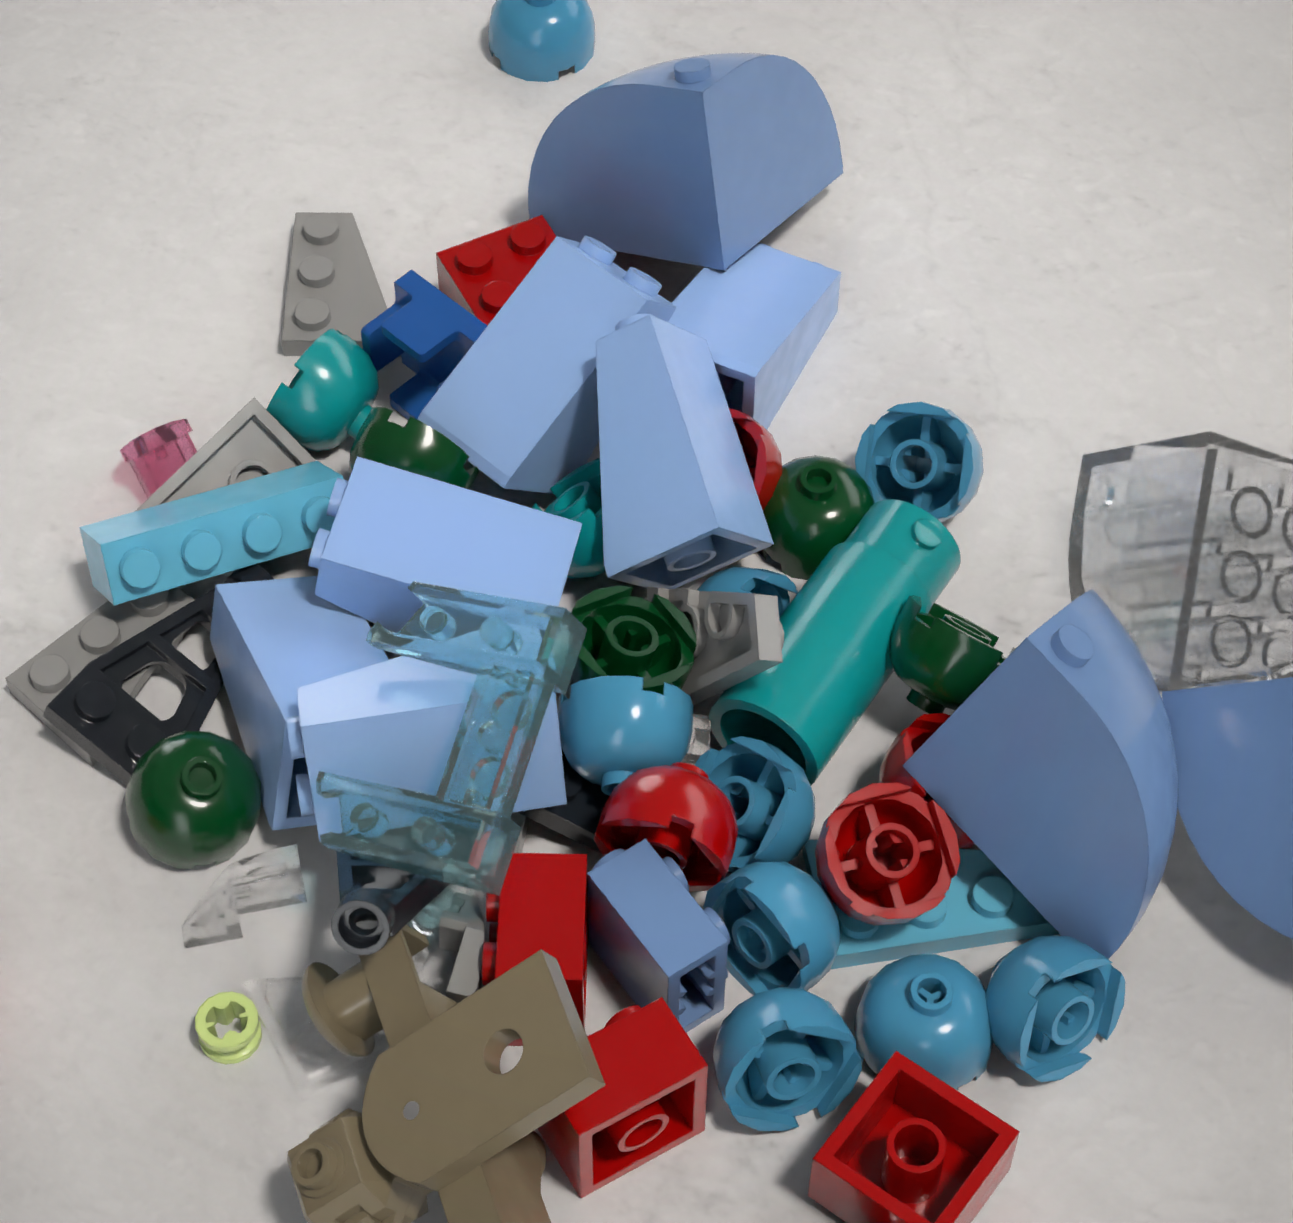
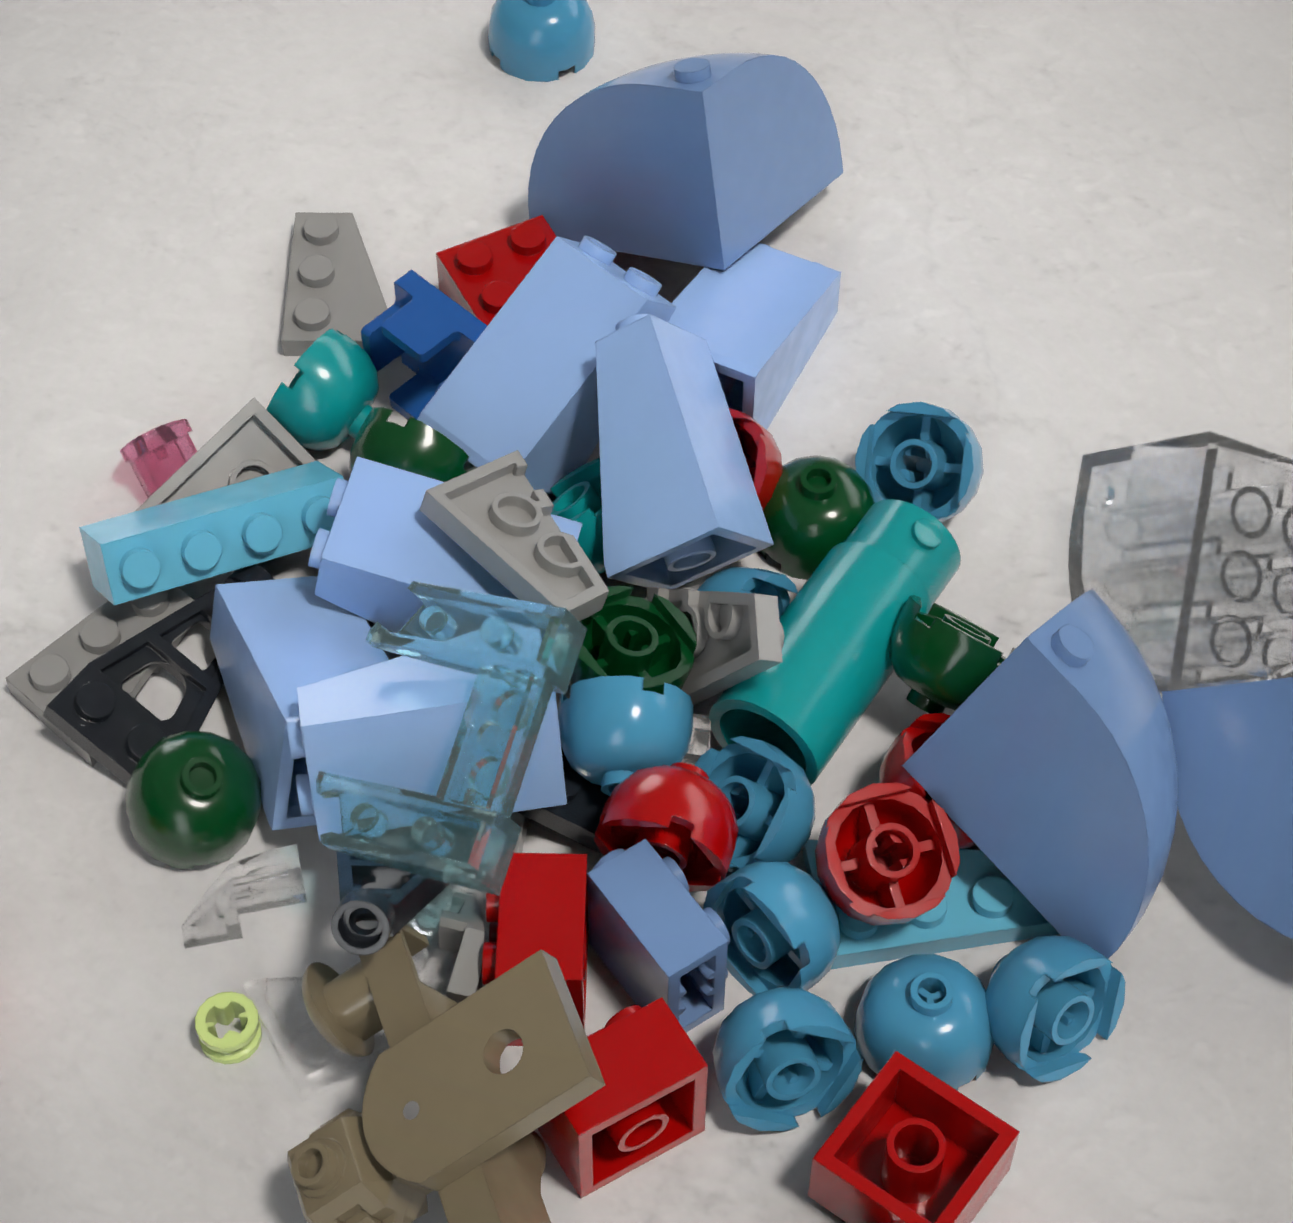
none -> light grey wing [420,450,609,633]

